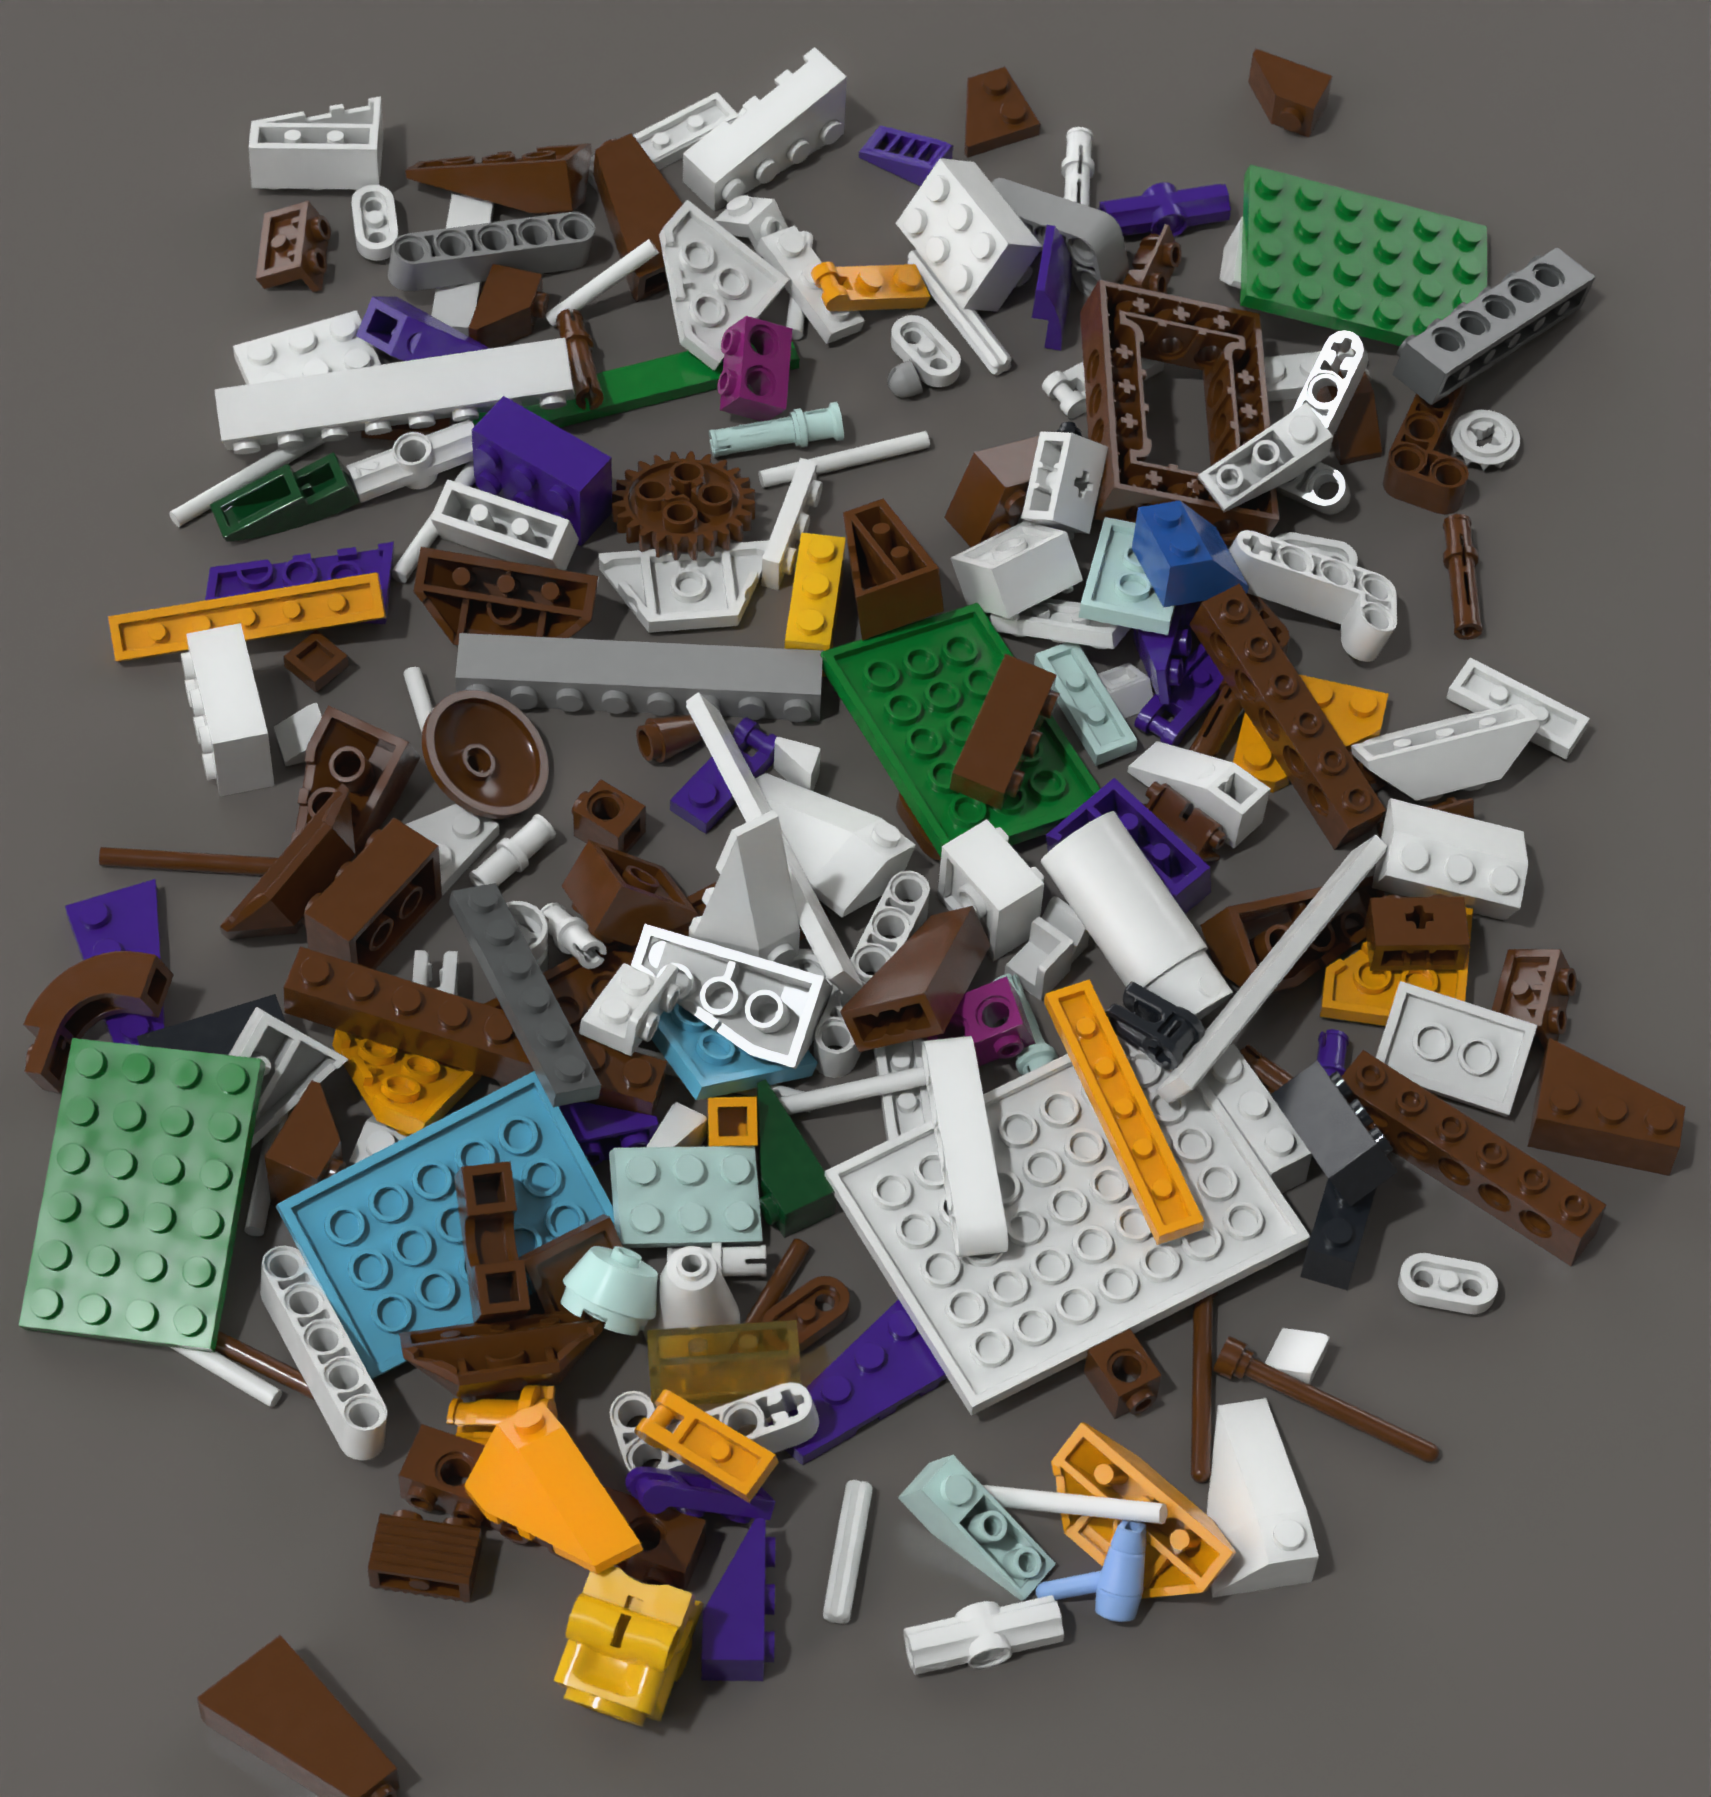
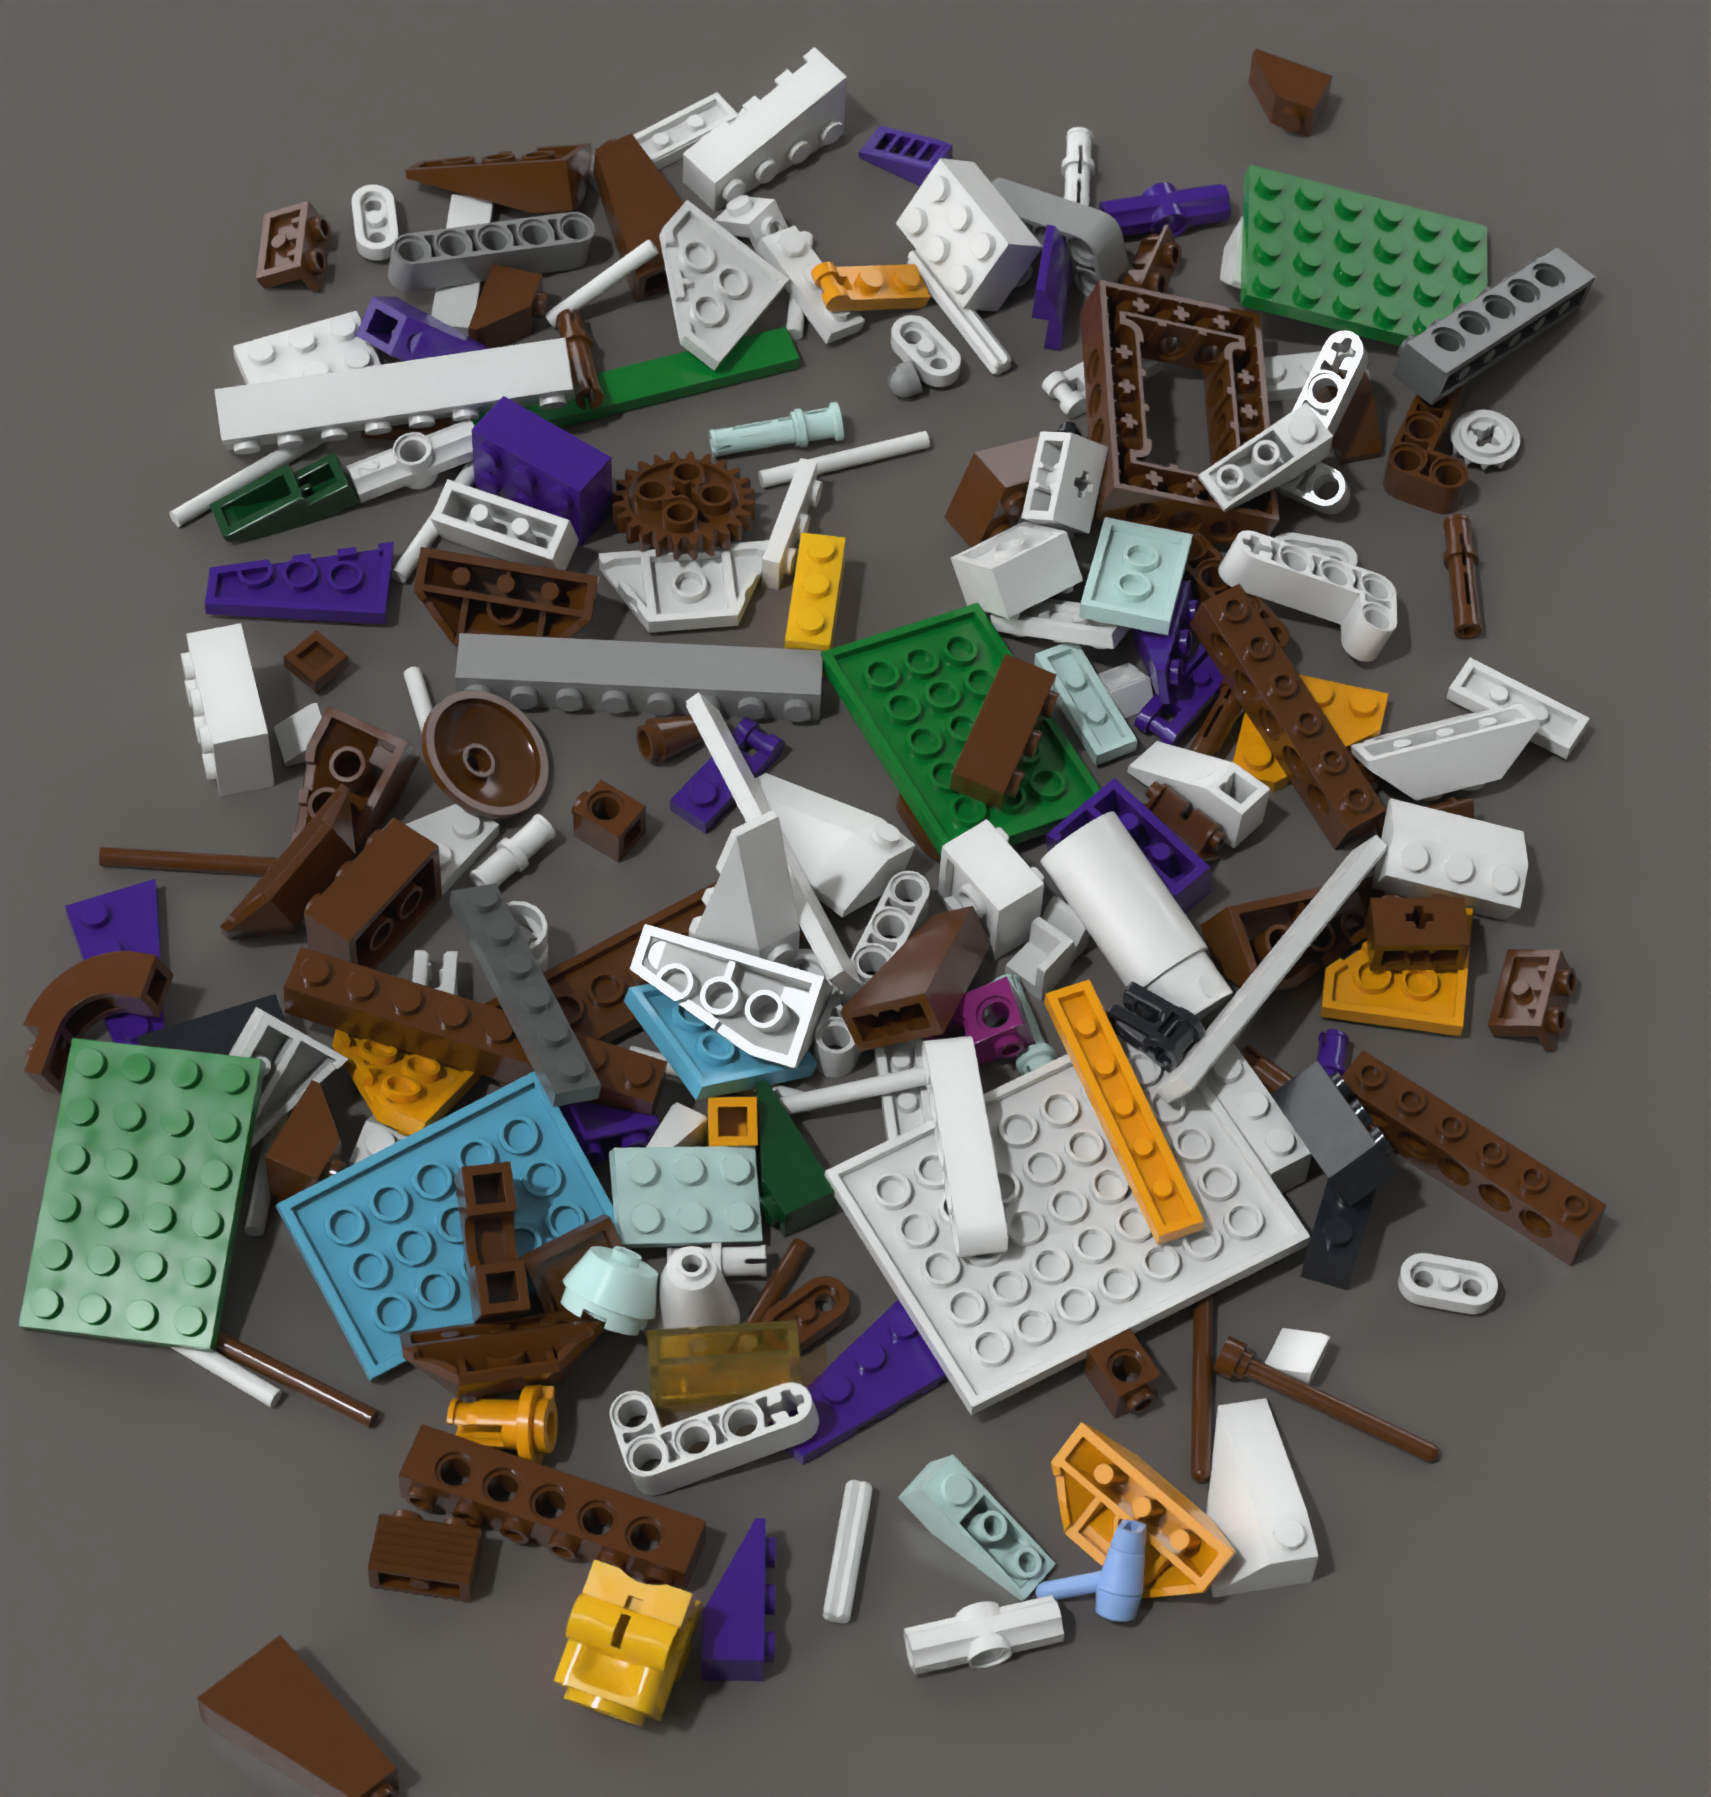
light orange plate [108,572,386,662] -> none
white wedge [249,96,383,190] -> none
white beam [260,1245,387,1461] -> none
light orange wedge [464,1402,643,1574] -> none
white pin [540,903,607,969] -> none
reddish brown slope [562,840,697,946] -> none
white bracket [579,963,681,1056] -> none
dark purple plate [625,1466,776,1523] -> none
light orange plate [634,1389,779,1503] -> none
magenta brick [717,316,793,421] -> none
white slope [774,737,821,791] -> none
reddish brown wedge [843,498,944,640] -> none
reddish brown wing [964,67,1040,158] -> none
white bar [982,1485,1167,1524] -> none
blue slope [1132,501,1249,607] -> none
white plate [1376,981,1537,1117] -> none
reddish brown wedge [1527,1038,1686,1176] -> none

